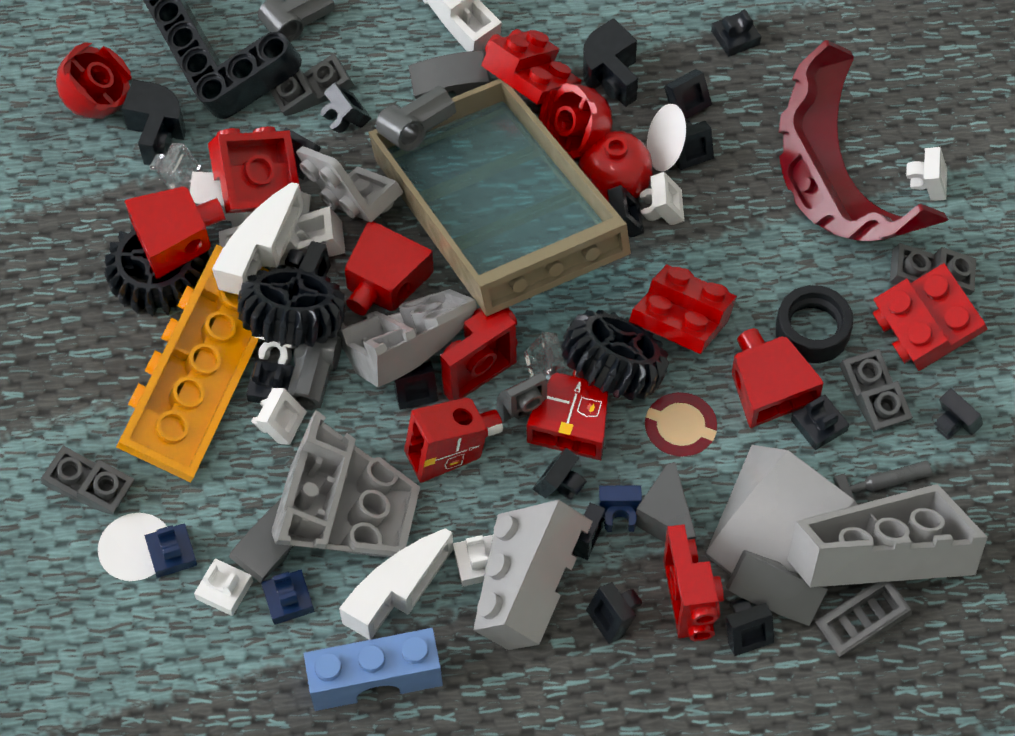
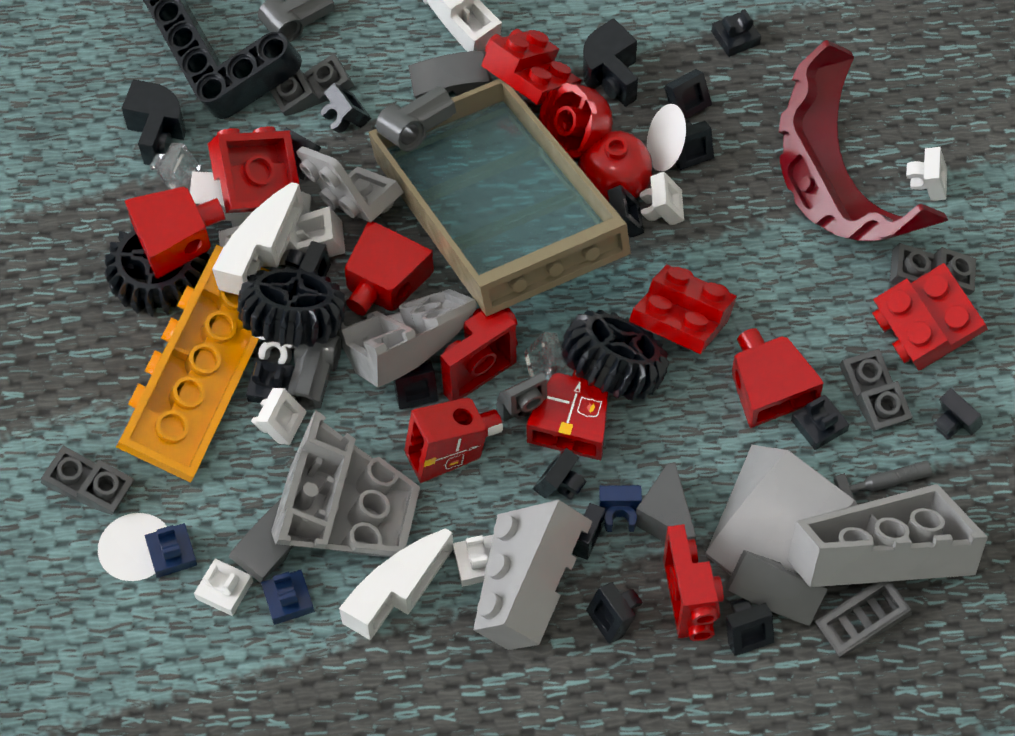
red cylinder [56,42,132,119] -> none
medium blue arch [303,628,443,711] -> none
sticker [645,392,717,457] -> none
black tyre [776,285,853,364] -> none

